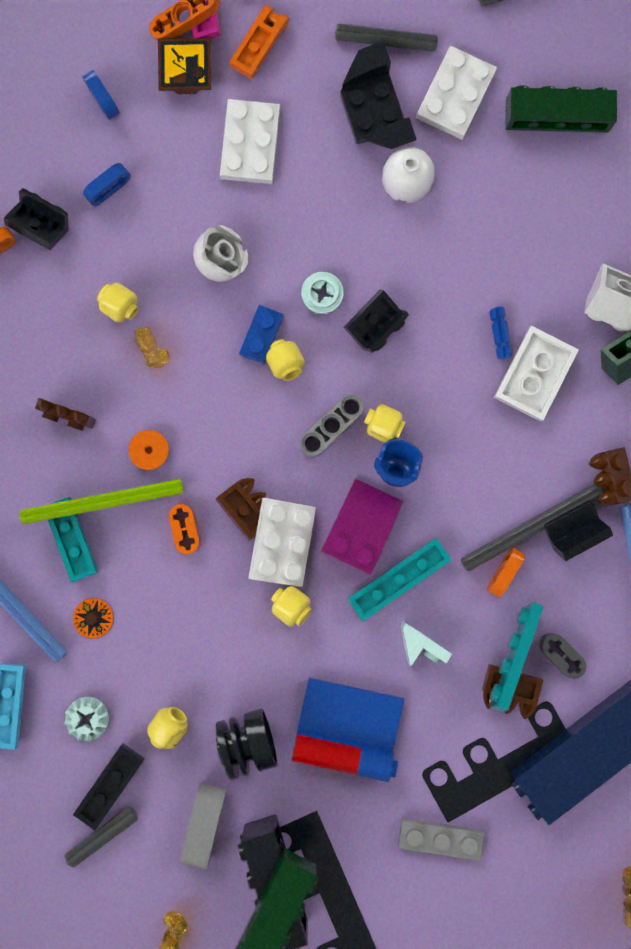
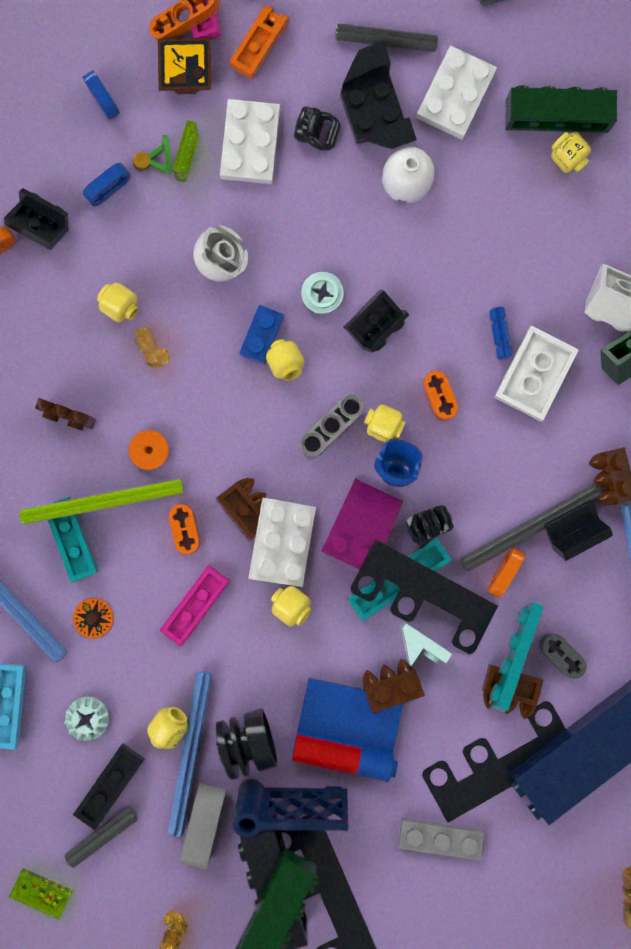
none -> clear neon green tile [9,868,73,920]
none -> bright green piece [133,135,172,174]
none -> dark pink tile [159,565,231,646]
none -> medium blue axle [168,671,212,836]
none -> clear neon green tile [172,120,200,183]
none -> dark blue piece [233,779,348,838]
none -> black piece [294,106,341,151]
none -> black piece [351,539,498,654]
none -> reddish brown plate [363,659,425,714]
none -> black gear [406,505,454,543]
none -> orange beam [423,371,458,421]
none -> light yellow head [551,132,591,173]

